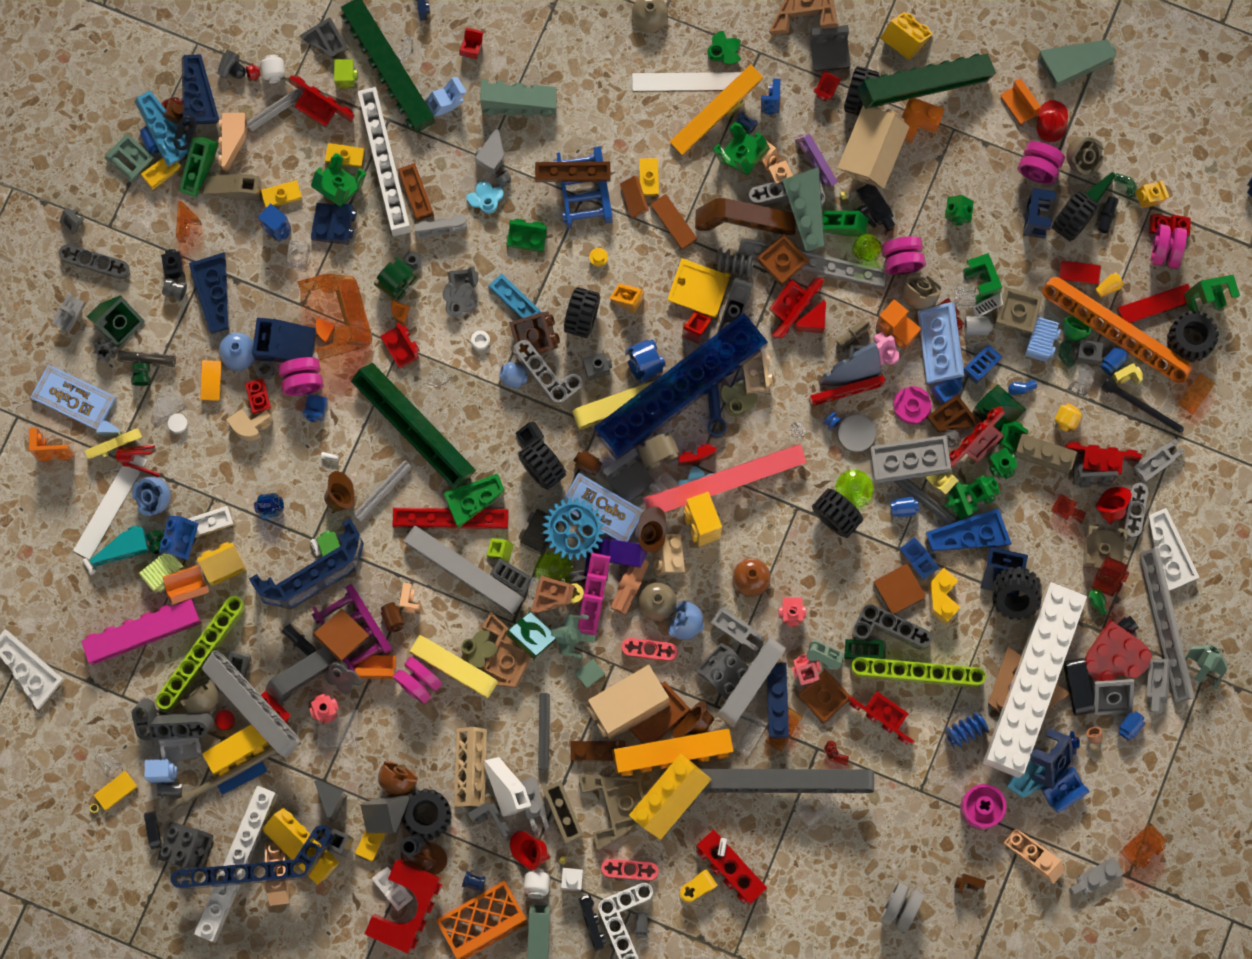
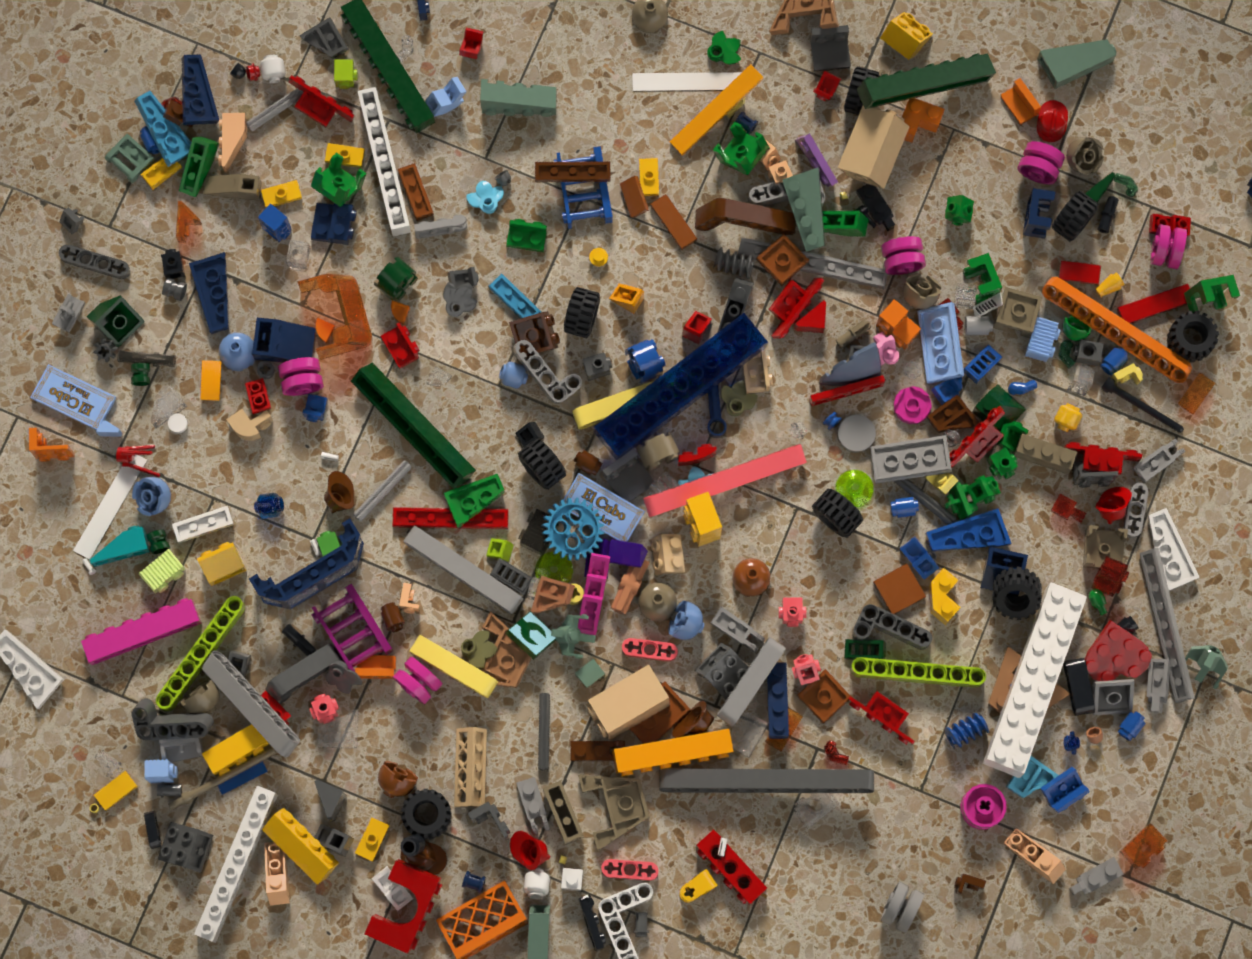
light yellow piece [85,428,142,459] -> none
blue bracket [159,516,199,560] -> none
orange panel [162,565,209,605] -> none
dark blue beam [170,825,333,890] -> none
black beam [173,115,197,151] -> none
red tile [215,710,235,730] -> none
dark grey cone [217,50,240,79] -> none
dark orange tile [313,609,369,662] -> none
dark grey slope [360,796,409,833] -> none
dark grey plate [403,251,422,270] -> none
white tile [471,331,490,351] -> none
light grey slope [474,128,505,176] -> none
white slope [483,757,531,817] -> none
dark grey bush [568,570,587,584] -> none
yellow slope [629,754,712,840] -> none
reddish brown piece [635,506,666,553] -> none
yellow container [667,258,731,318] -> none
blue bracket [761,78,781,115] -> none
sand green plate [807,640,844,670] -> none
clear neon green hair [852,234,882,262] -> none
dark blue panel [1030,728,1073,789] -> none
yellow brick [1135,180,1169,208] -> none

